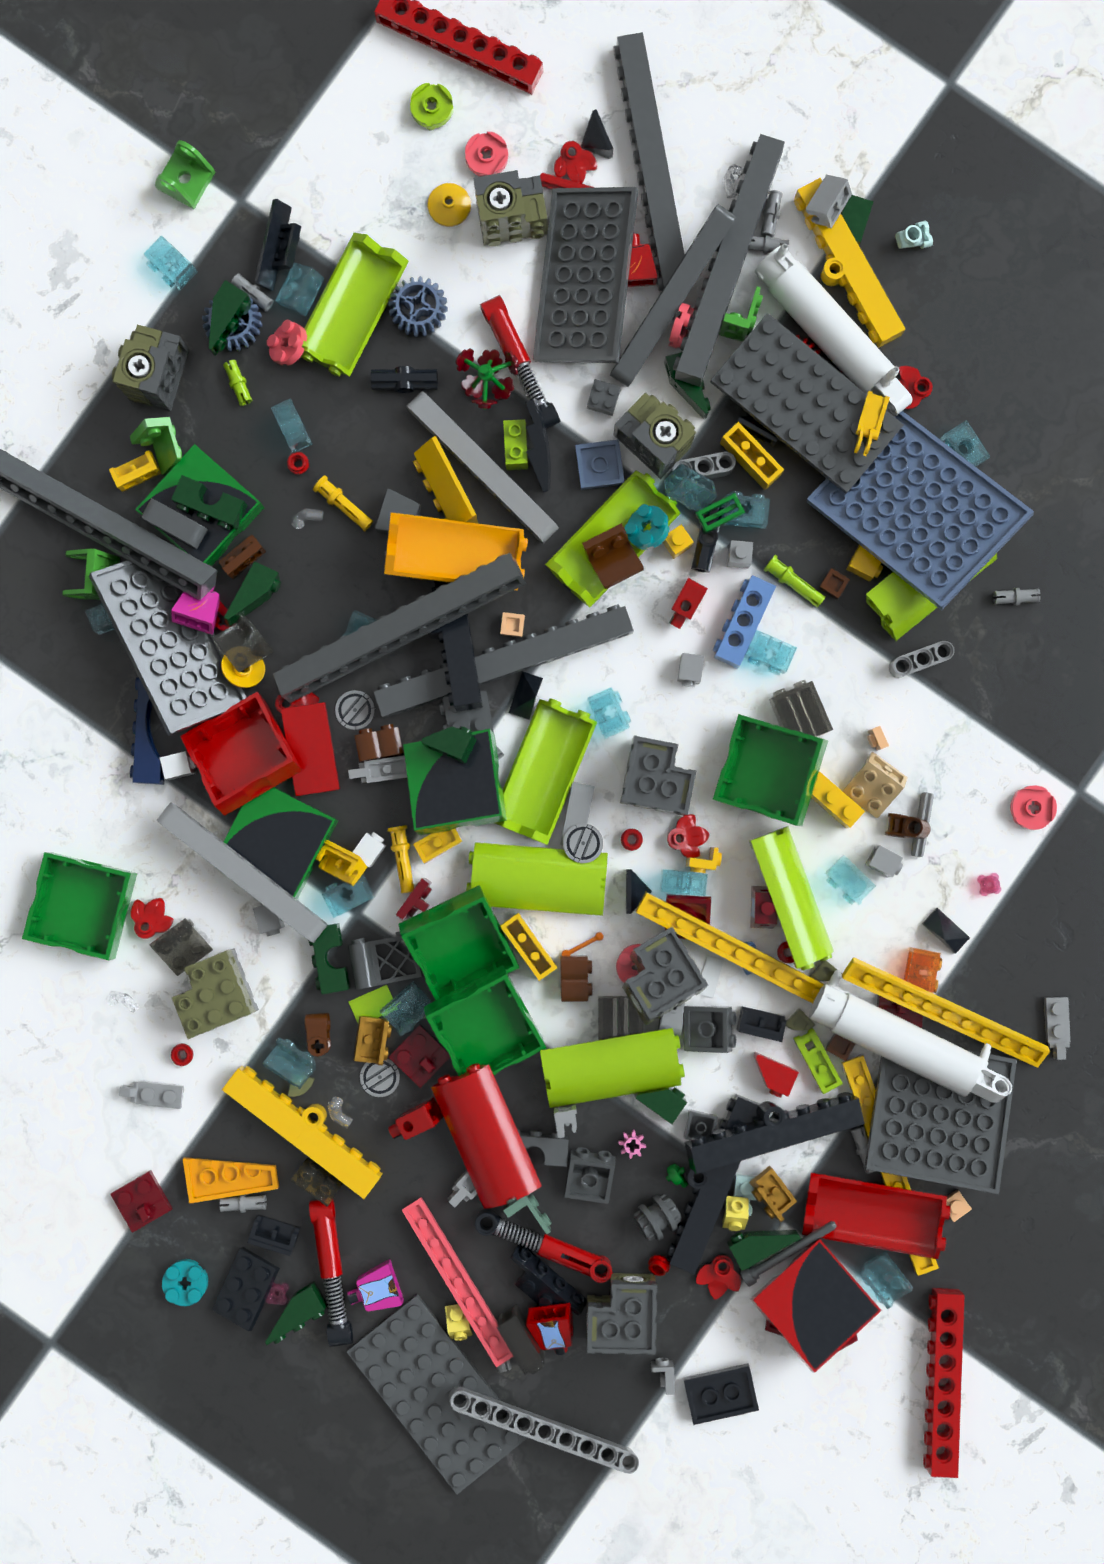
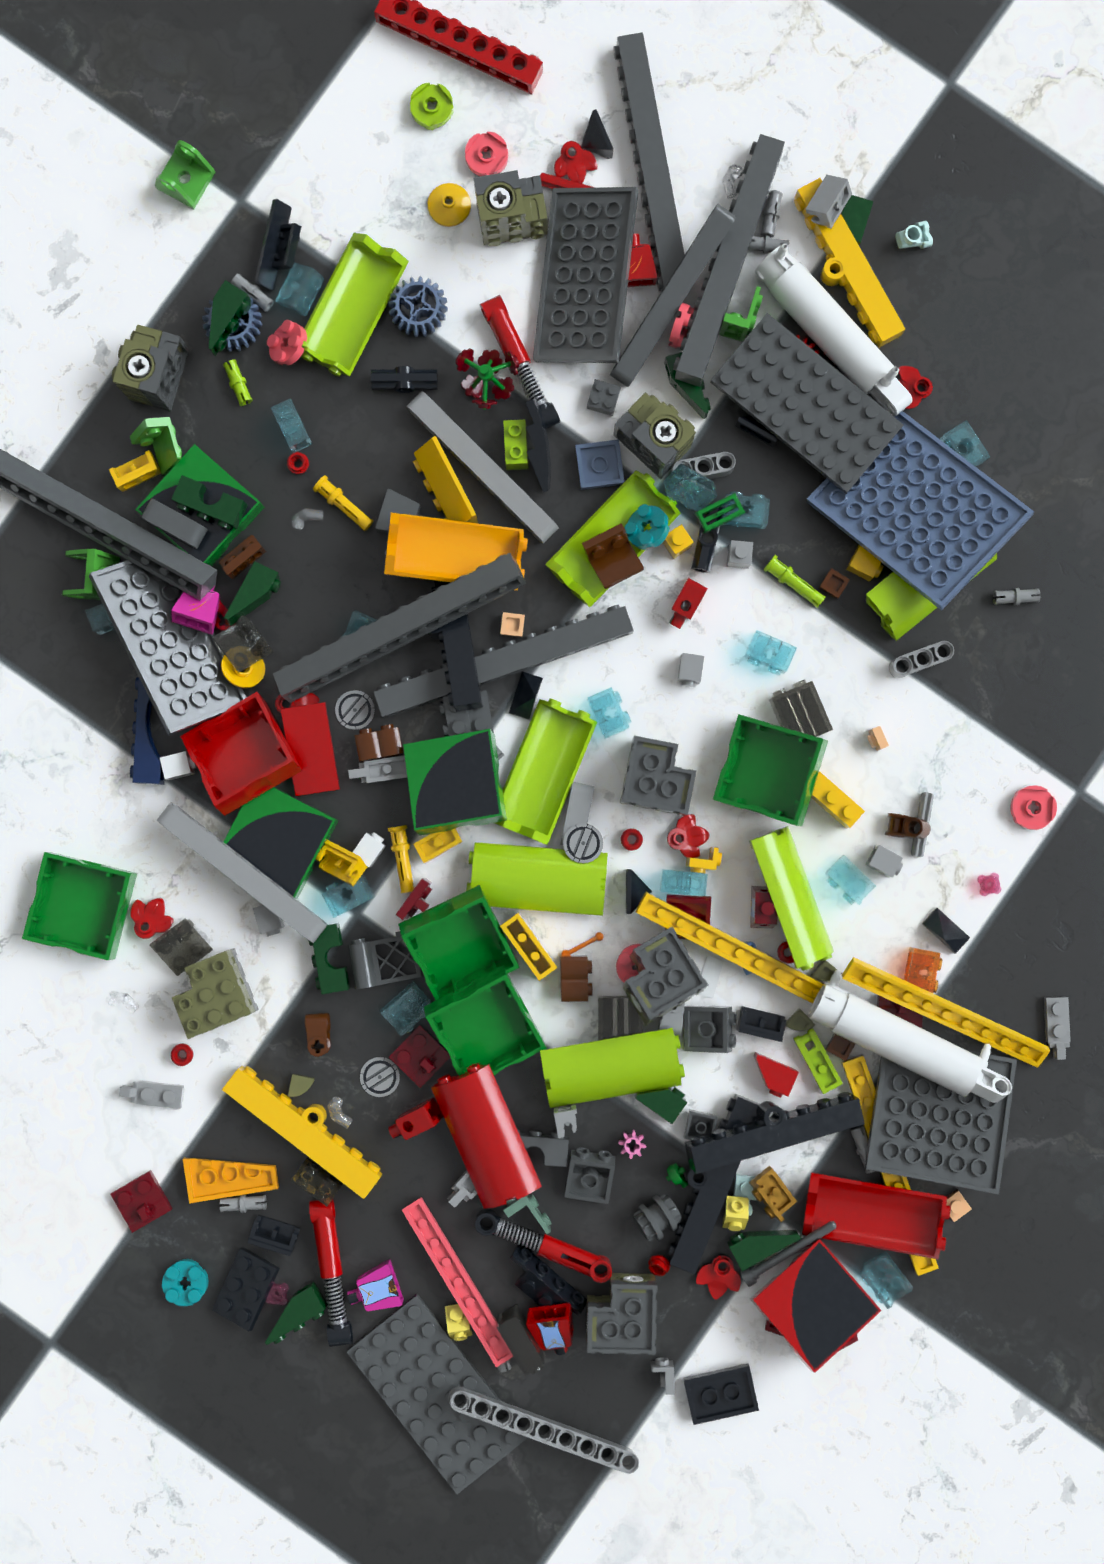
clear light blue brick [144,235,198,291] -> none
clear light blue bracket [263,1037,316,1089] -> none
lime sticker [349,985,397,1023] -> none
pearl gold bracket [353,1016,392,1066] -> none
dark green slope [421,726,476,764] -> none
medium blue brick [712,575,776,669] -> none
yellow brick [720,422,784,490] -> none
tan bracket [843,751,908,818] -> none
yellow arm [854,391,890,456] -> none
red brick [923,1288,965,1478] -> none

